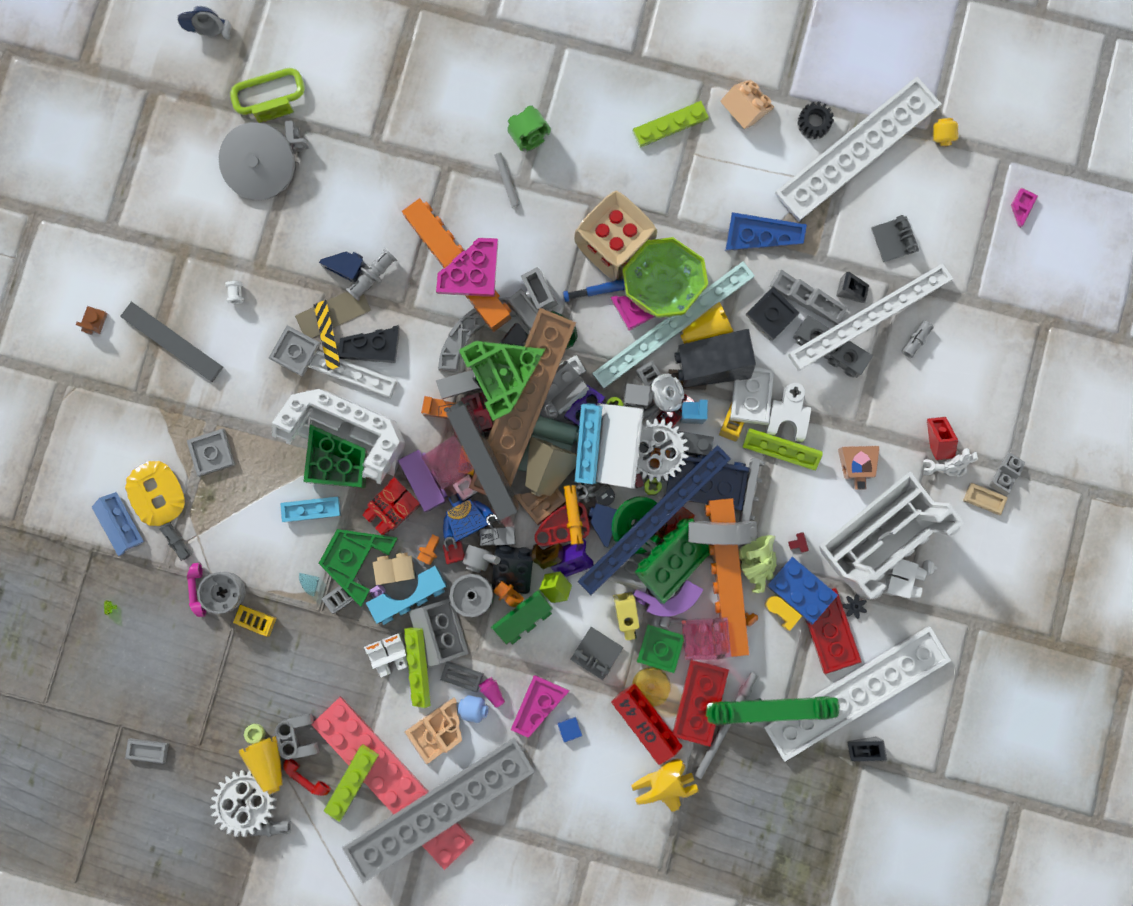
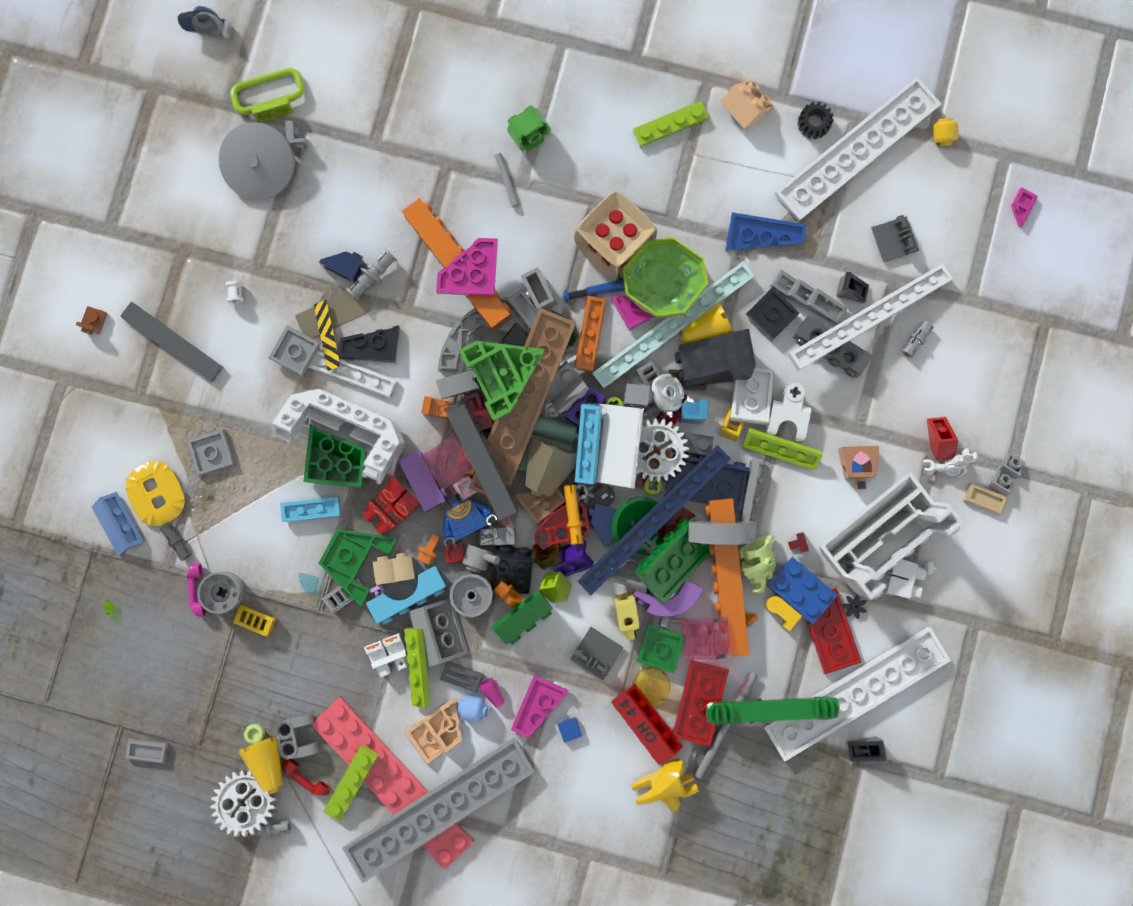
none -> orange tile [574,296,606,373]

